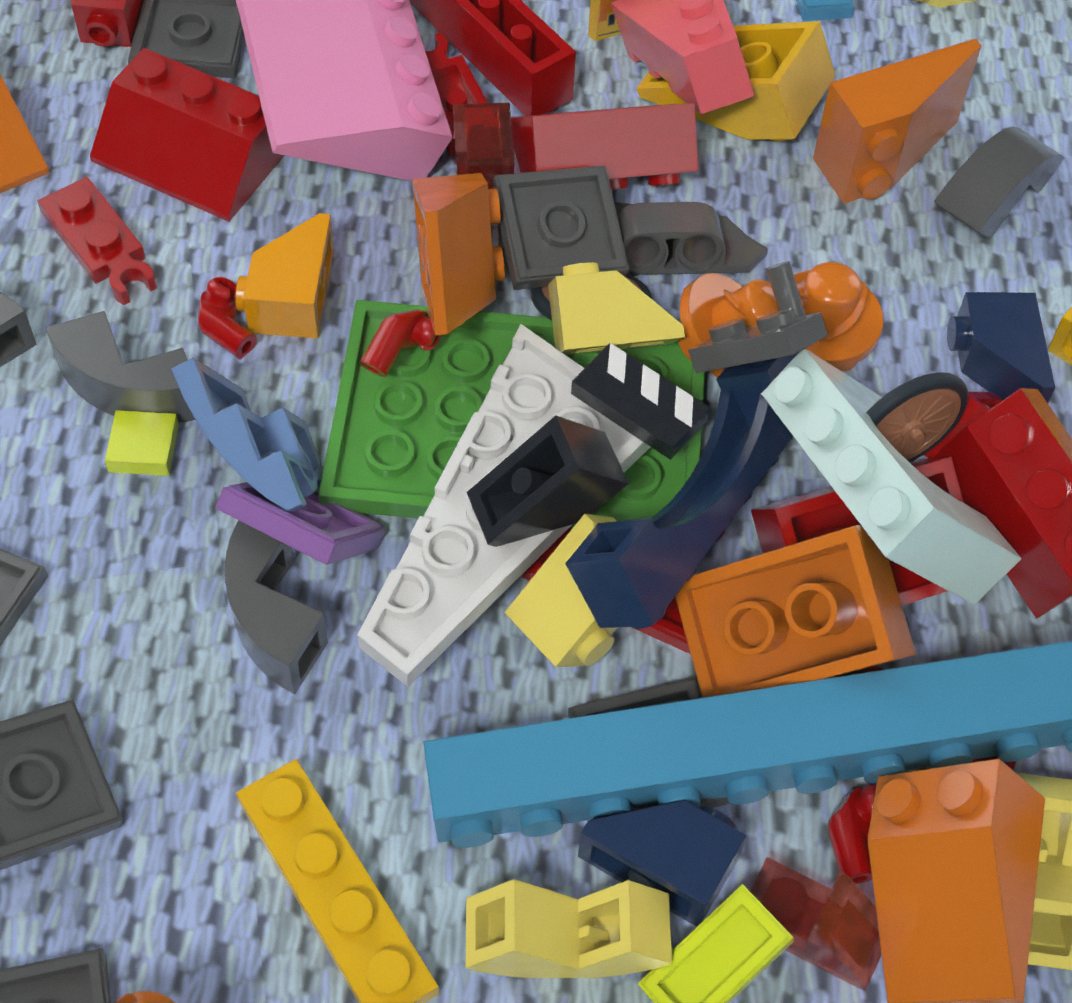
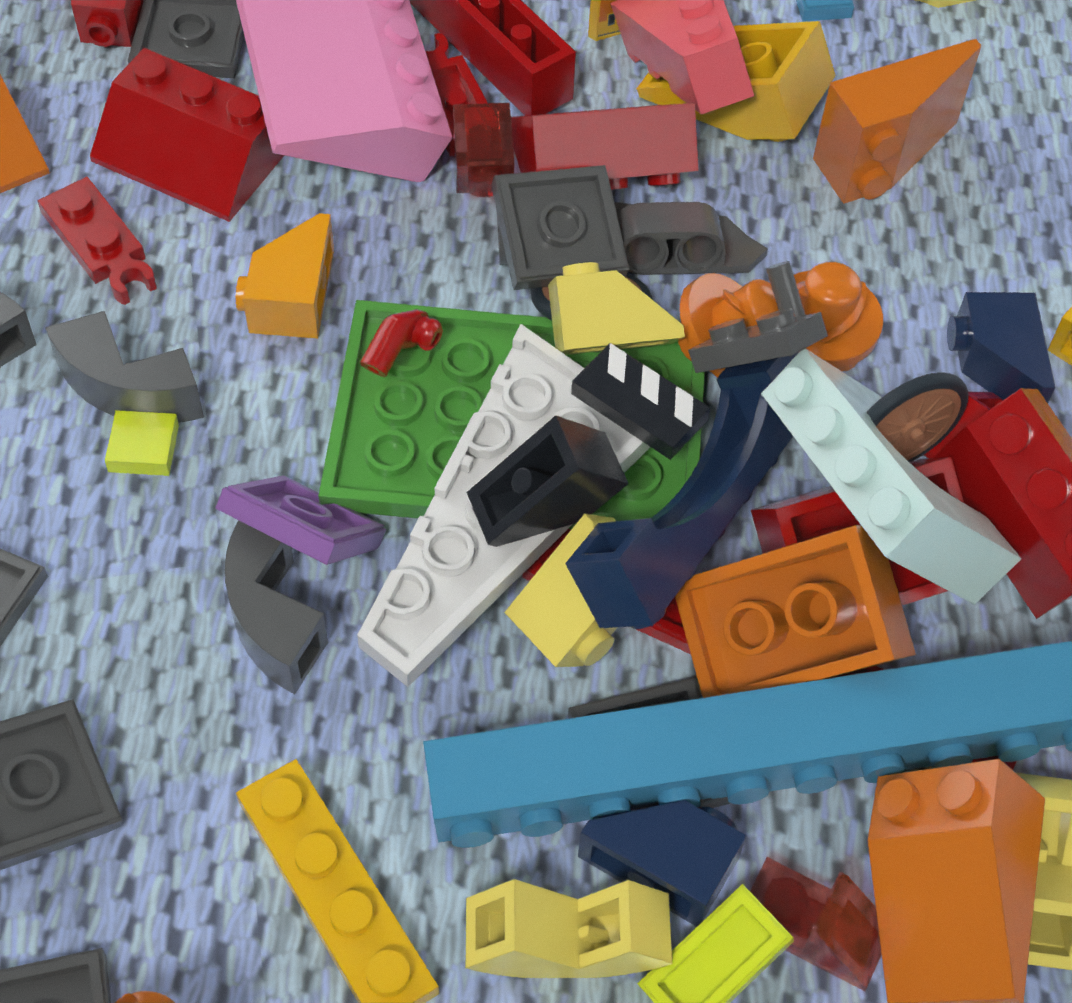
medium blue slope [171,358,323,511] -> none
red arm [198,277,257,359] -> none
orange slope [412,173,505,336] -> none
red arm [828,783,876,886] -> none
dark grey brick [934,126,1065,239] -> none

